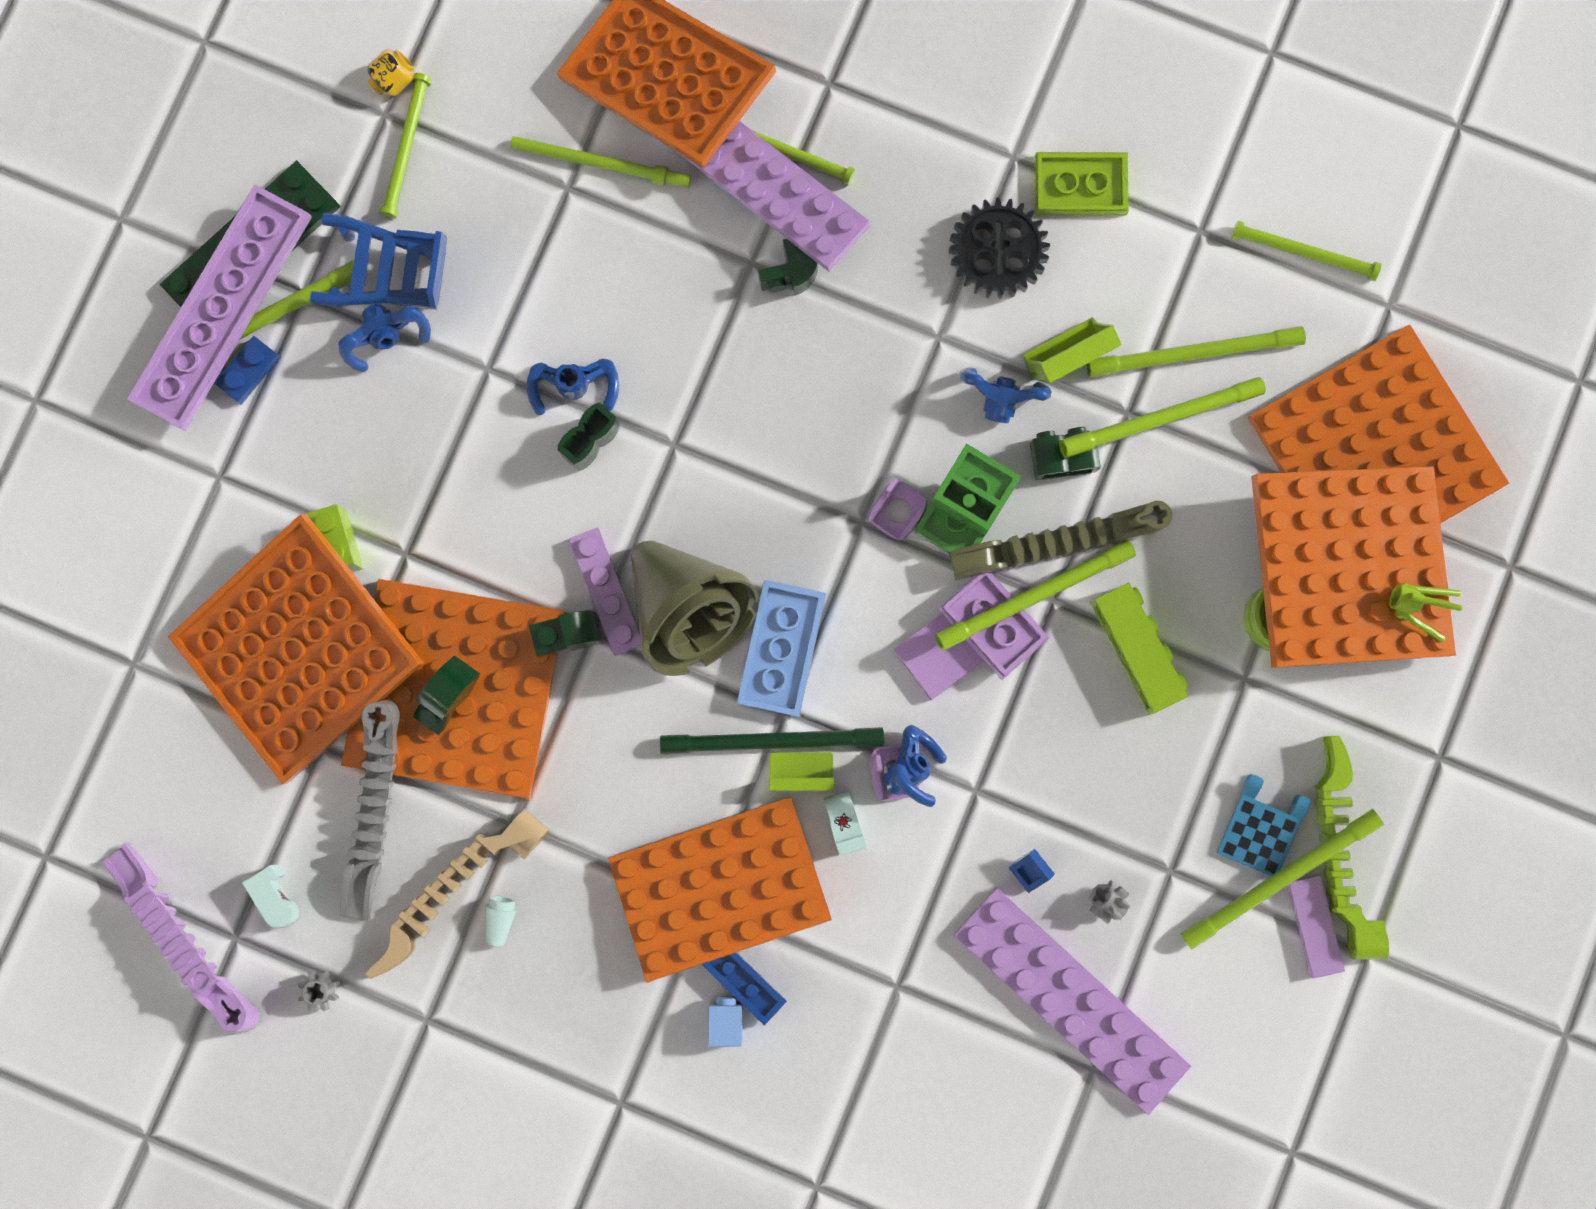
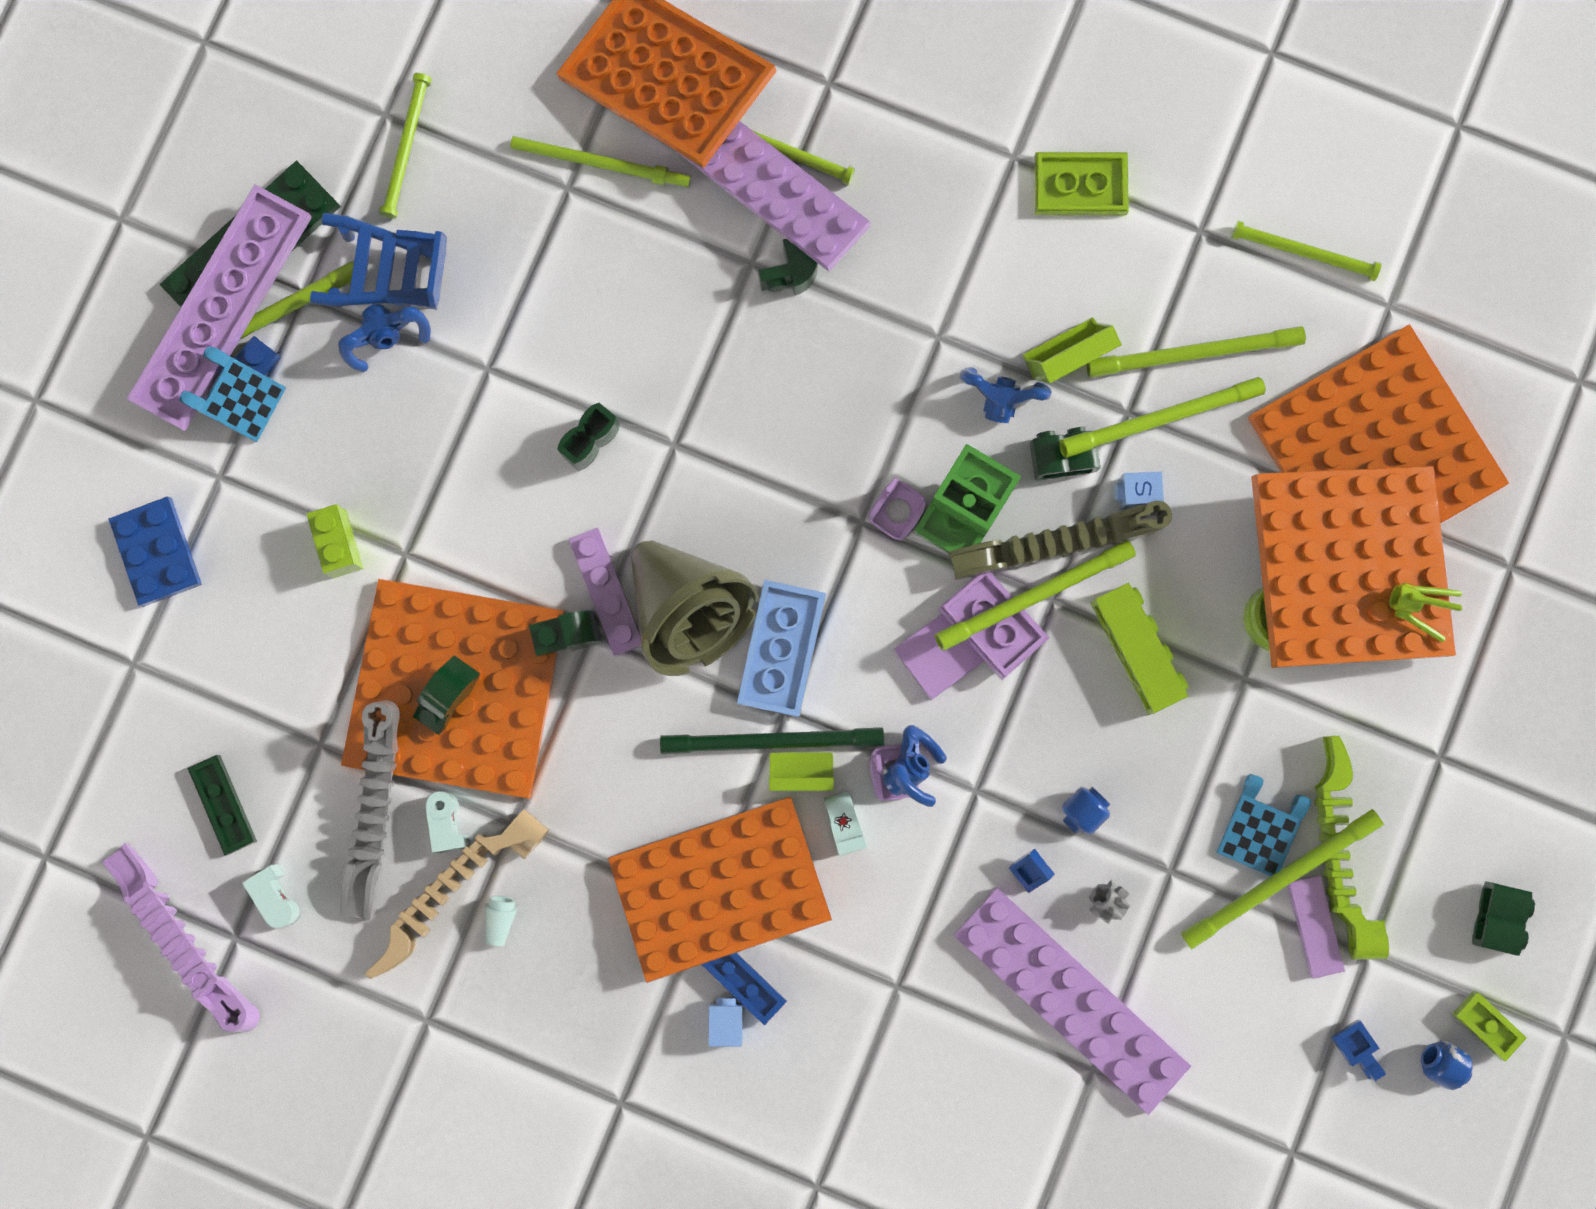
orange plate [168,514,424,785] -> none
light grey gear [297,971,340,1012] -> none
yellow head [367,49,414,97] -> none
blue piece [527,359,619,415] -> none
black gear [948,197,1050,299] -> none
none -> blue plate [108,496,202,607]
none -> dark azure flag [179,346,286,442]
none -> dark green tile [187,755,257,856]
none -> light aqua leg [426,792,469,853]
none -> blue head [1062,786,1111,835]
none -> light blue brick [1114,471,1164,510]
none -> blue plate [1330,1020,1386,1081]
none -> blue head [1421,1040,1473,1090]
none -> lime plate [1452,991,1527,1062]
none -> dark green brick [1472,881,1535,956]

